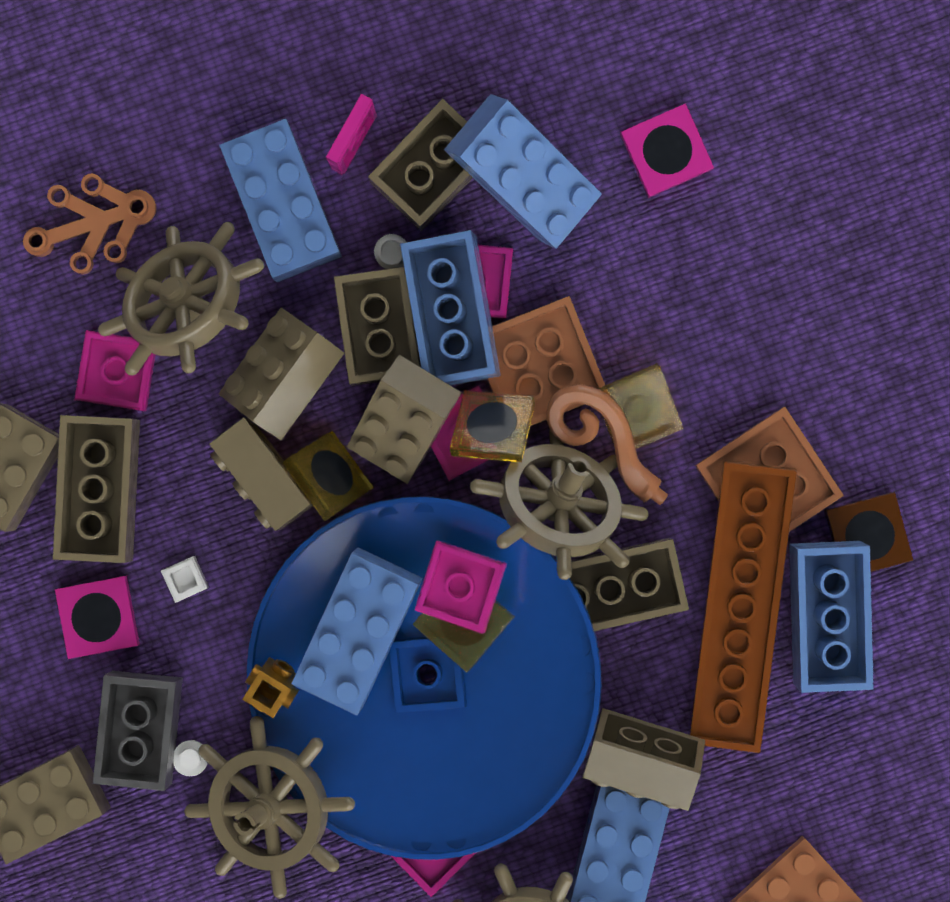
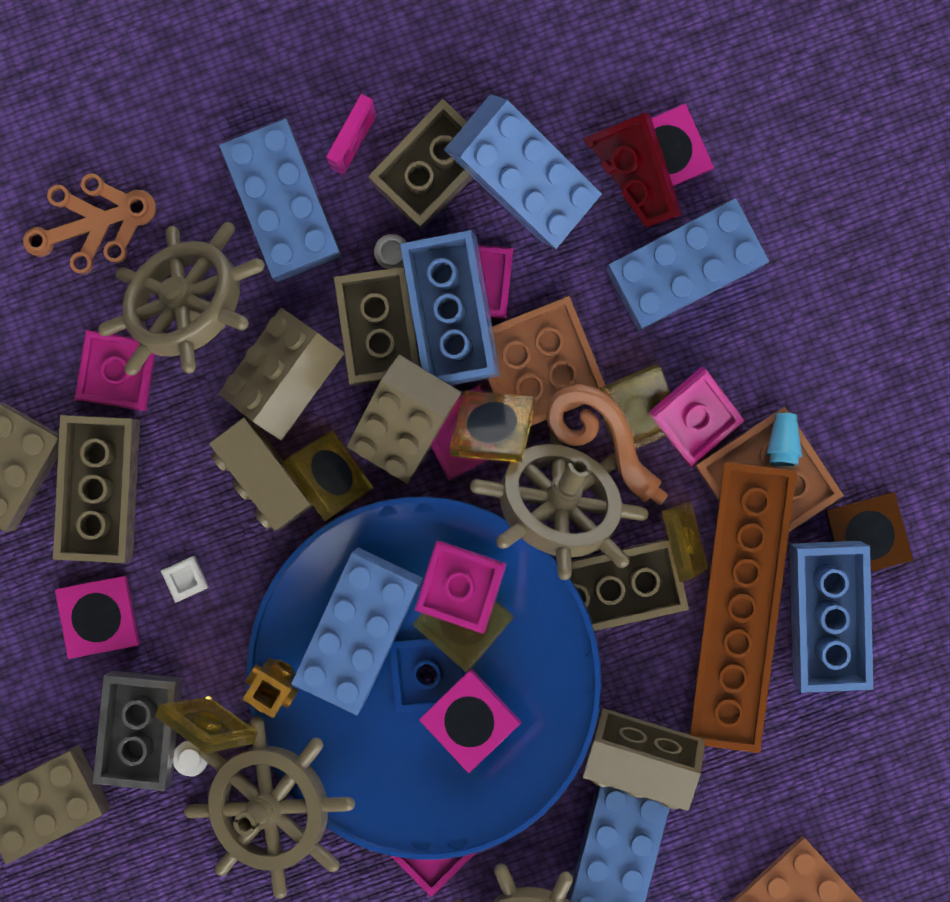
none -> clear yellow tile [155,697,258,753]
none -> dark pink tile [419,669,522,773]
none -> dark red wing [583,113,682,228]
none -> medium blue brick [606,198,769,331]
none -> dark pink tile [648,367,745,467]
none -> clear yellow tile [662,501,708,582]
none -> medium azure cone [766,413,802,467]

